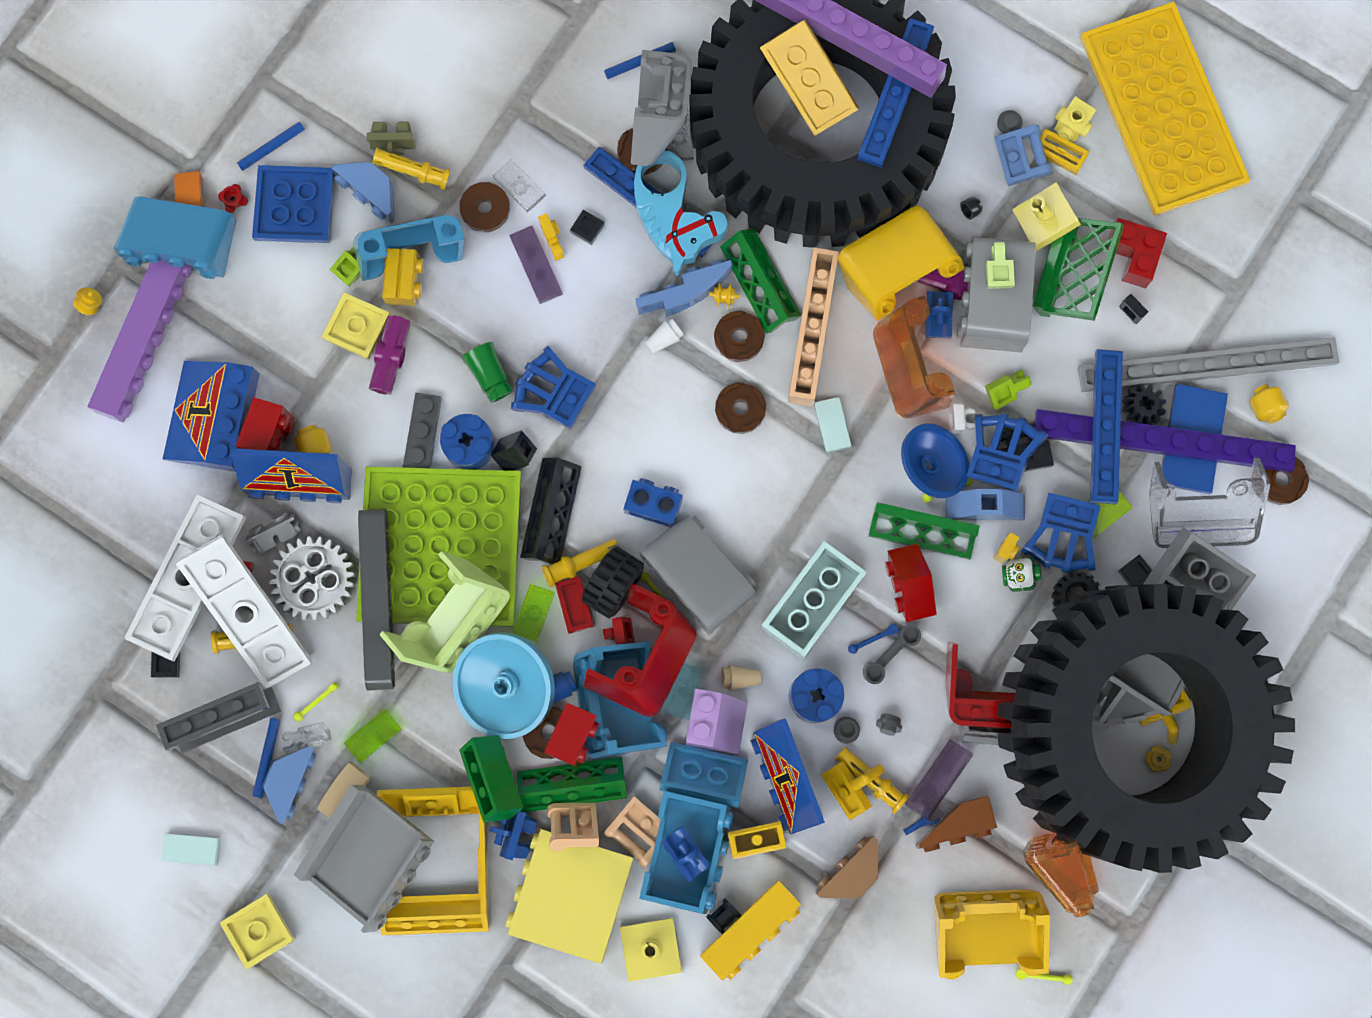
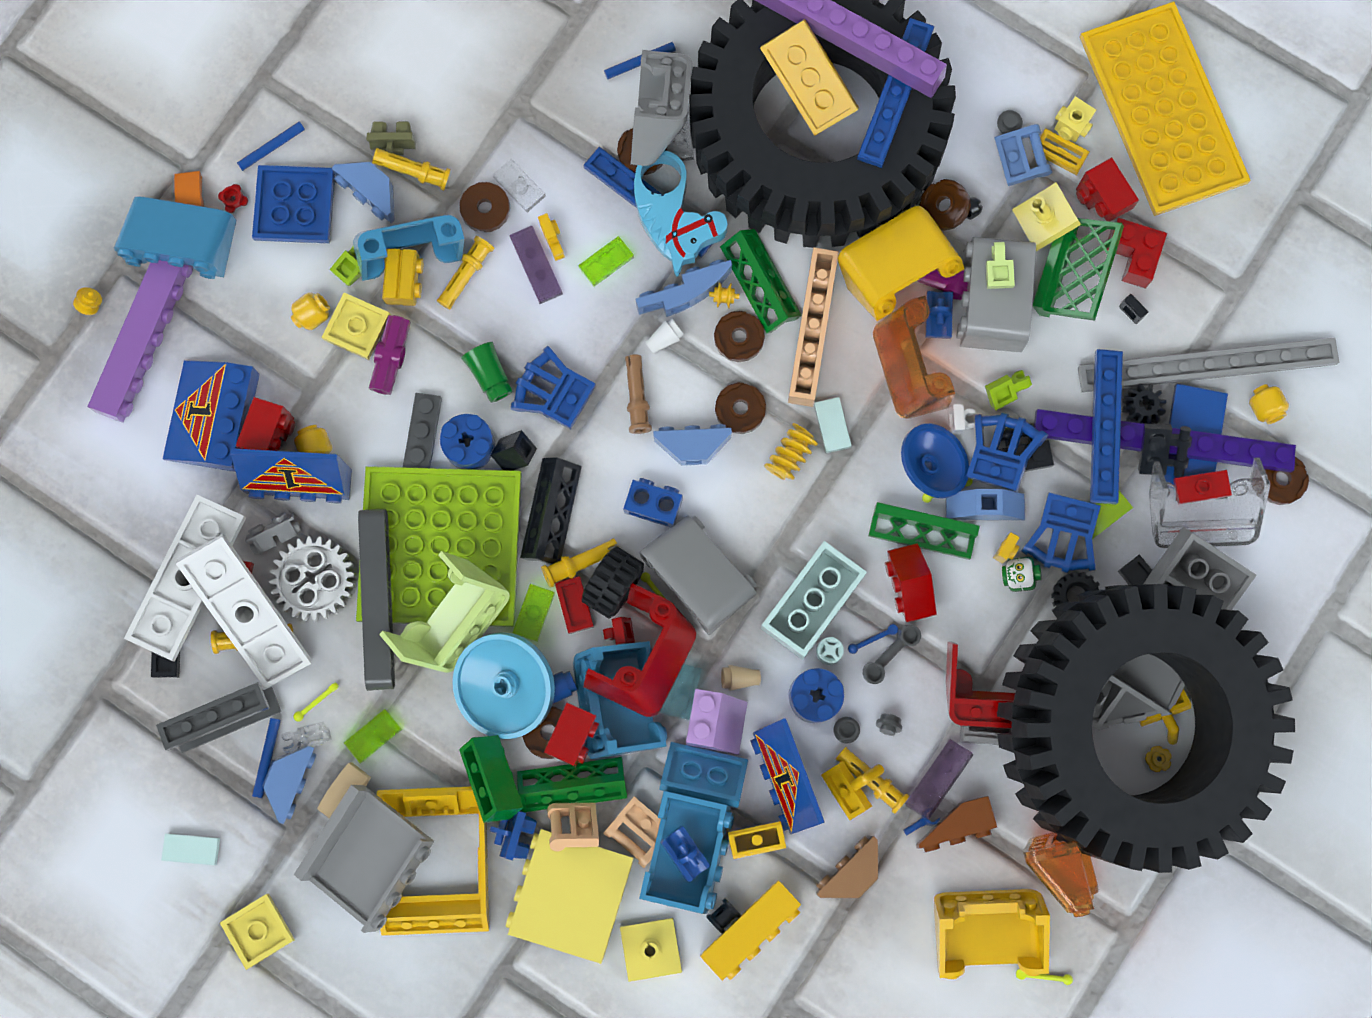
black tile [570,210,605,245] -> none
none -> yellow head [291,292,330,330]
none -> yellow pin [436,236,495,310]
none -> clear neon green plate [578,236,634,287]
none -> medium nougat pin [625,354,652,434]
none -> medium blue slope [653,424,732,466]
none -> yellow piece [764,423,818,480]
none -> light aqua wheel [816,637,844,665]
none -> reddish brown tile [919,179,971,231]
none -> red brick [1076,157,1139,222]
none -> black plate [1138,423,1192,477]
none -> red plate [1173,470,1232,505]

